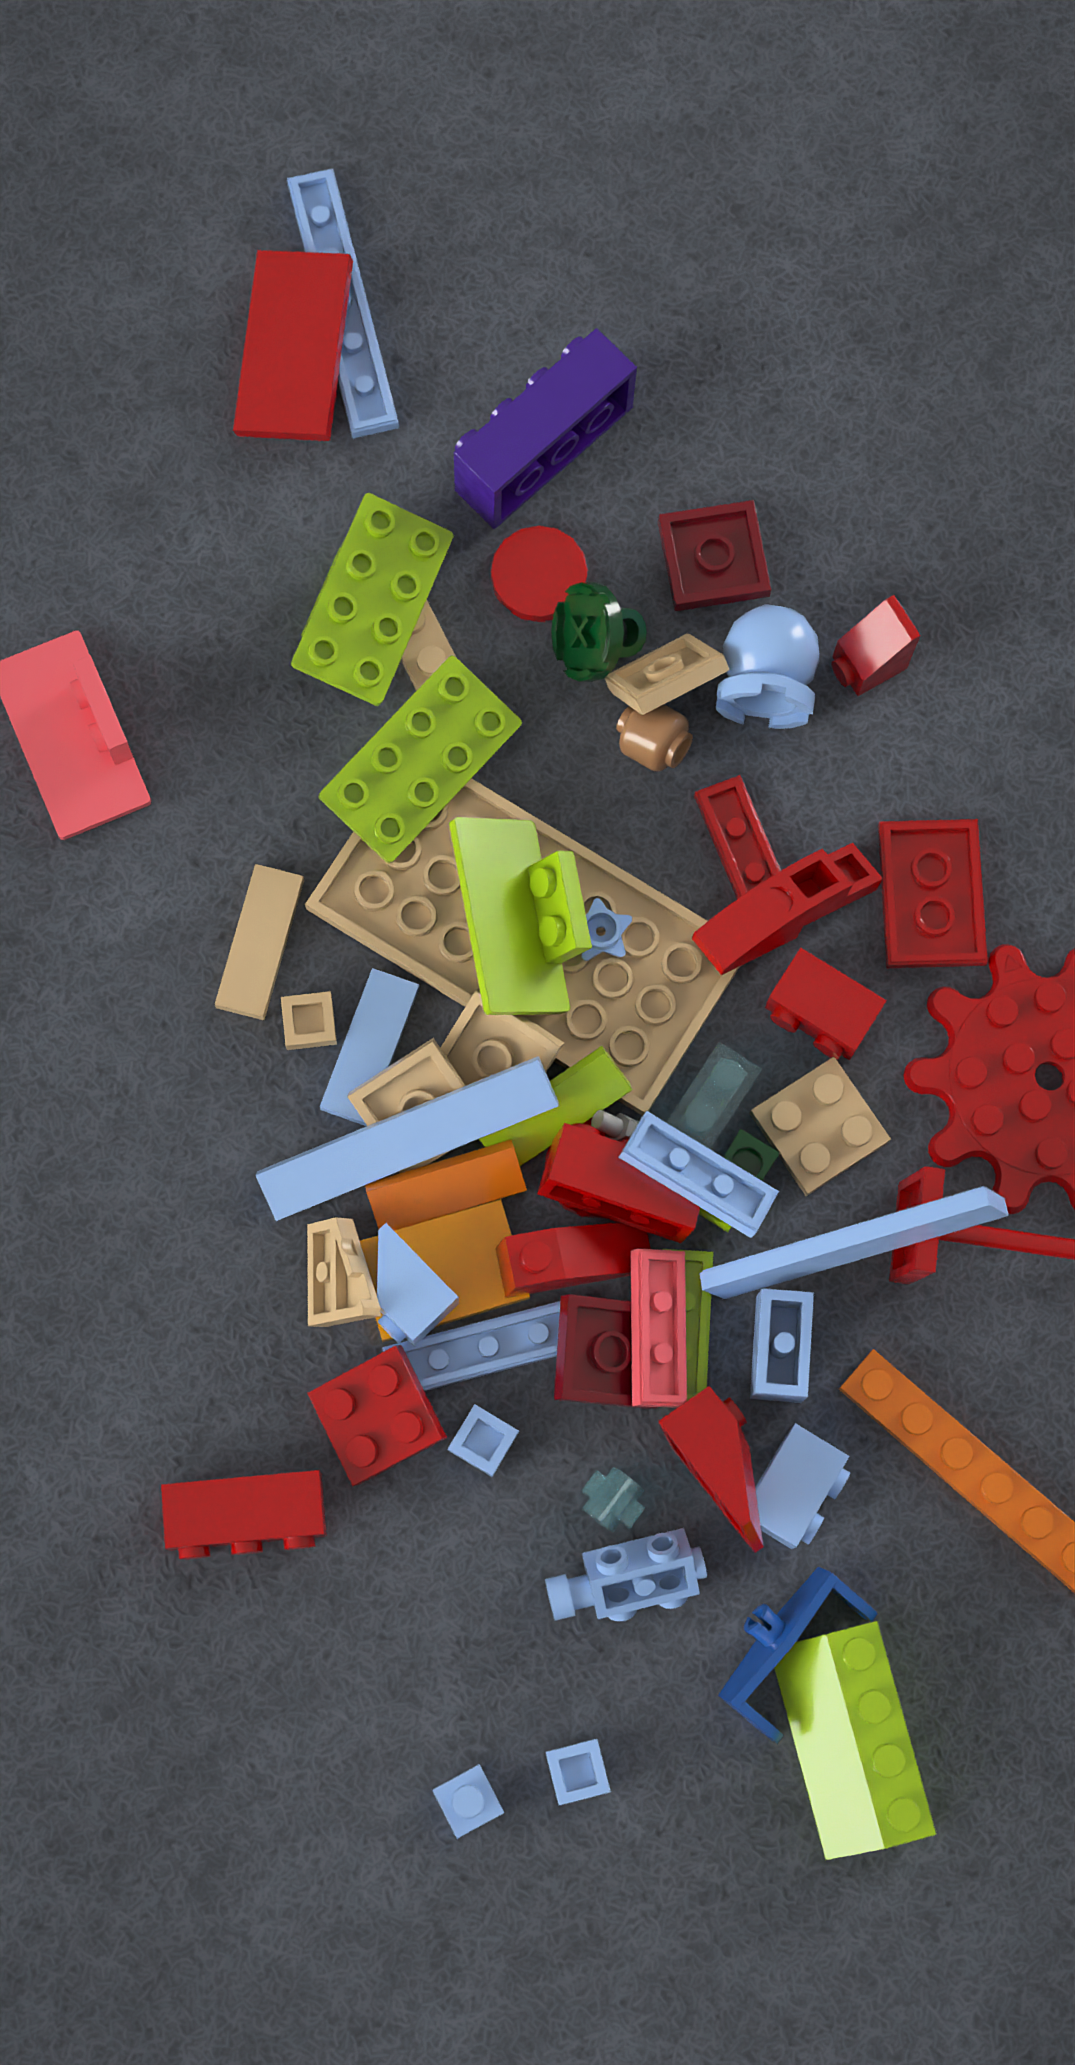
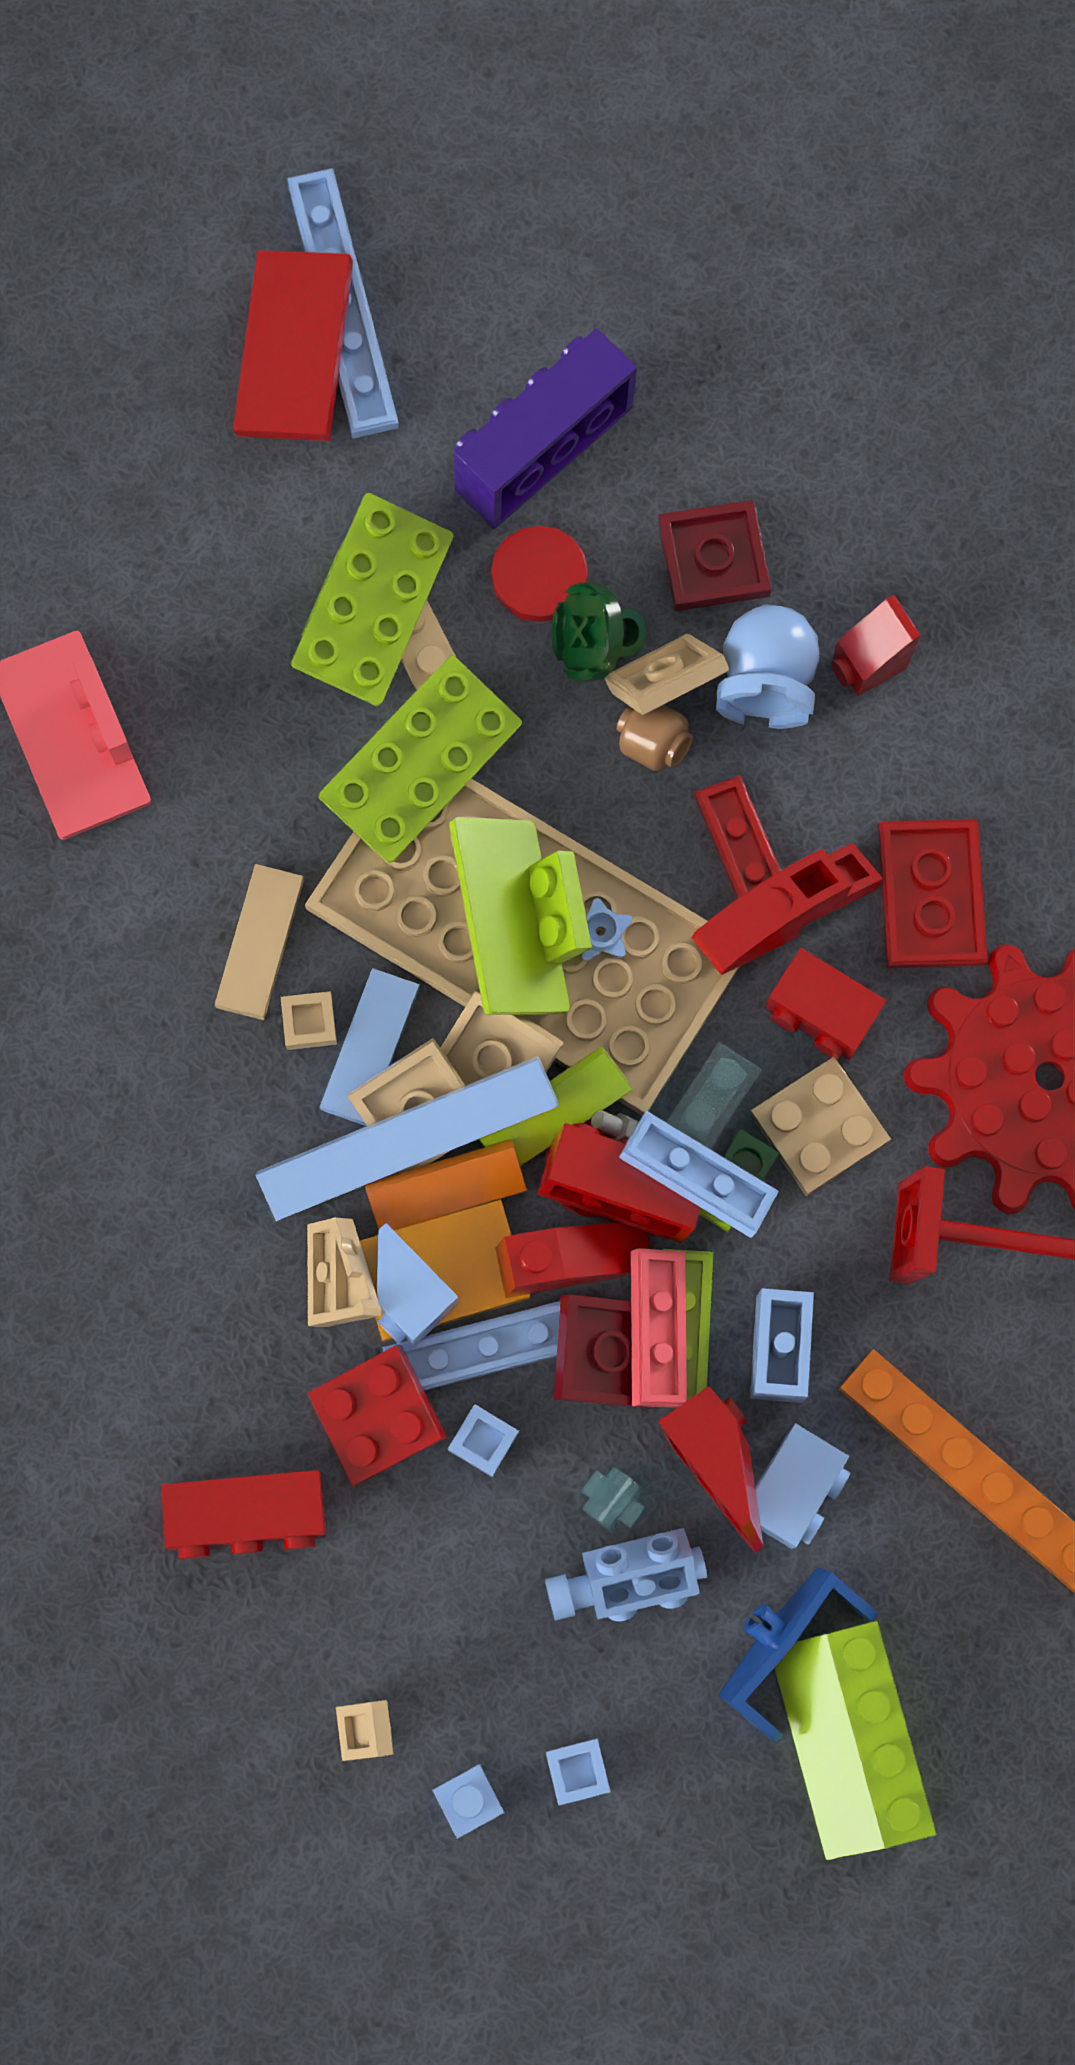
light blue tile [699,1186,1009,1299] -> none
none -> tan plate [336,1700,394,1761]

